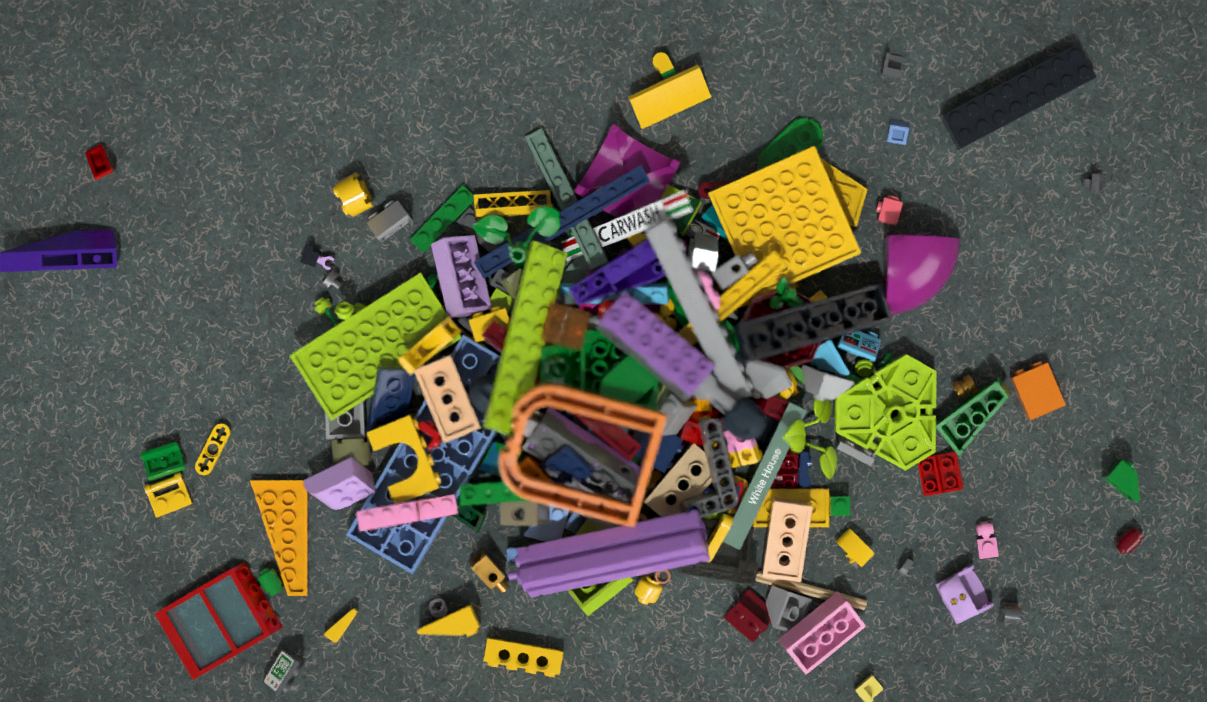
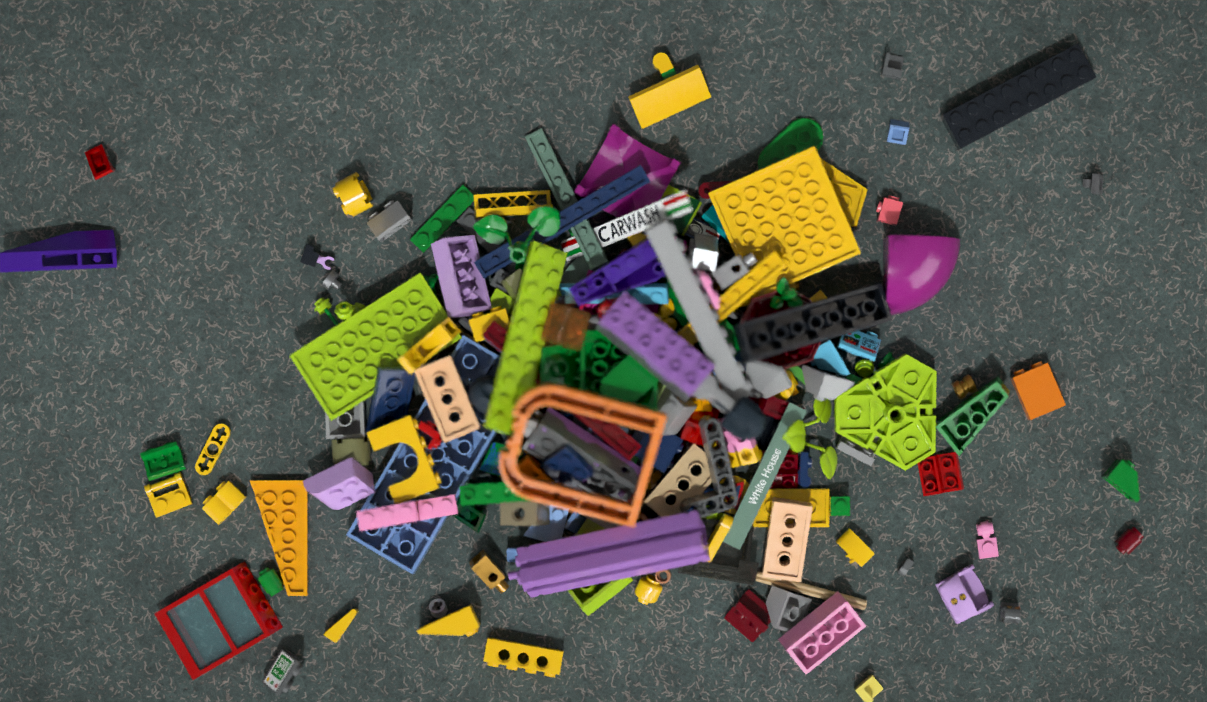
none -> yellow brick [202,481,246,525]

